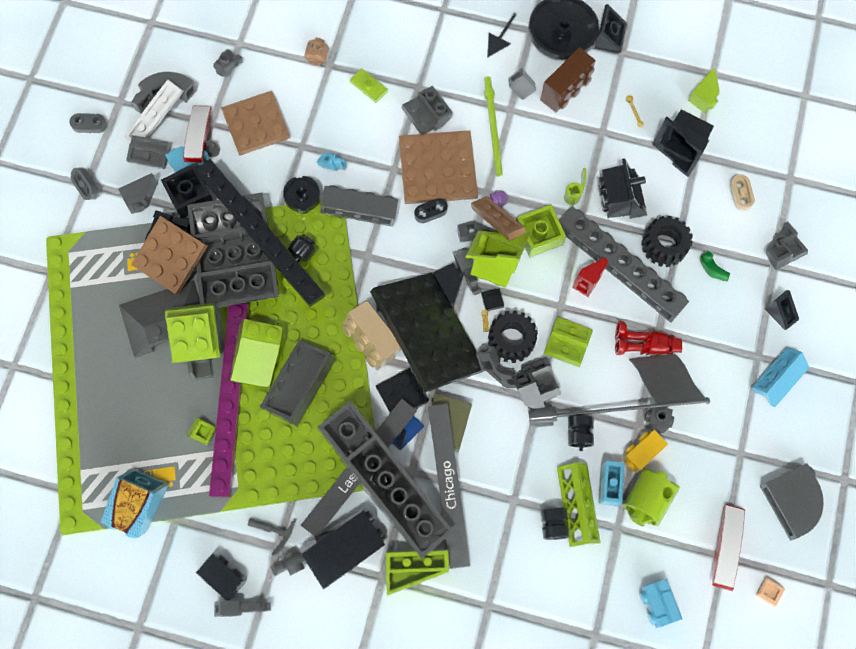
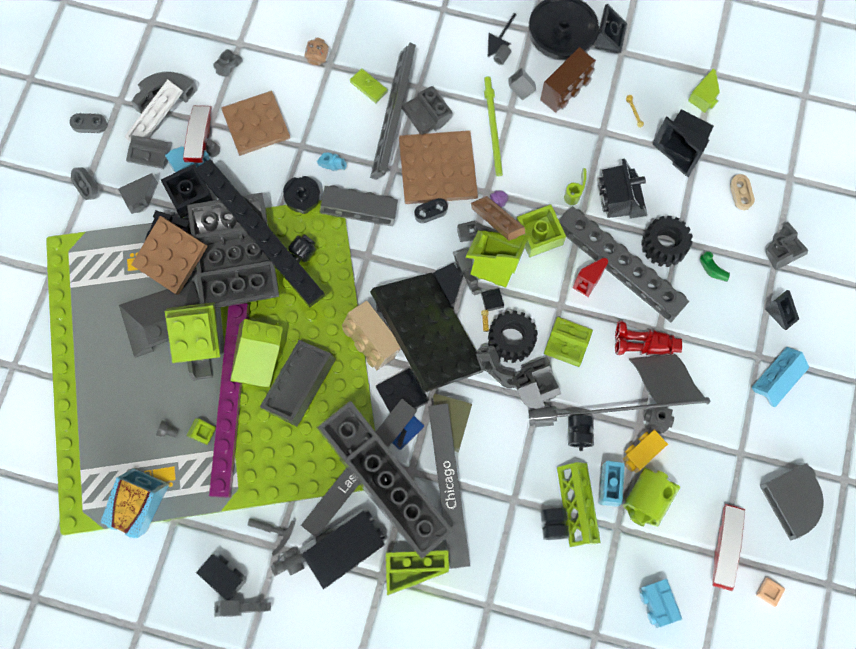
none -> dark grey piece [156,421,178,438]
none -> dark grey plate [370,42,416,180]
none -> dark grey hinge [493,45,512,65]

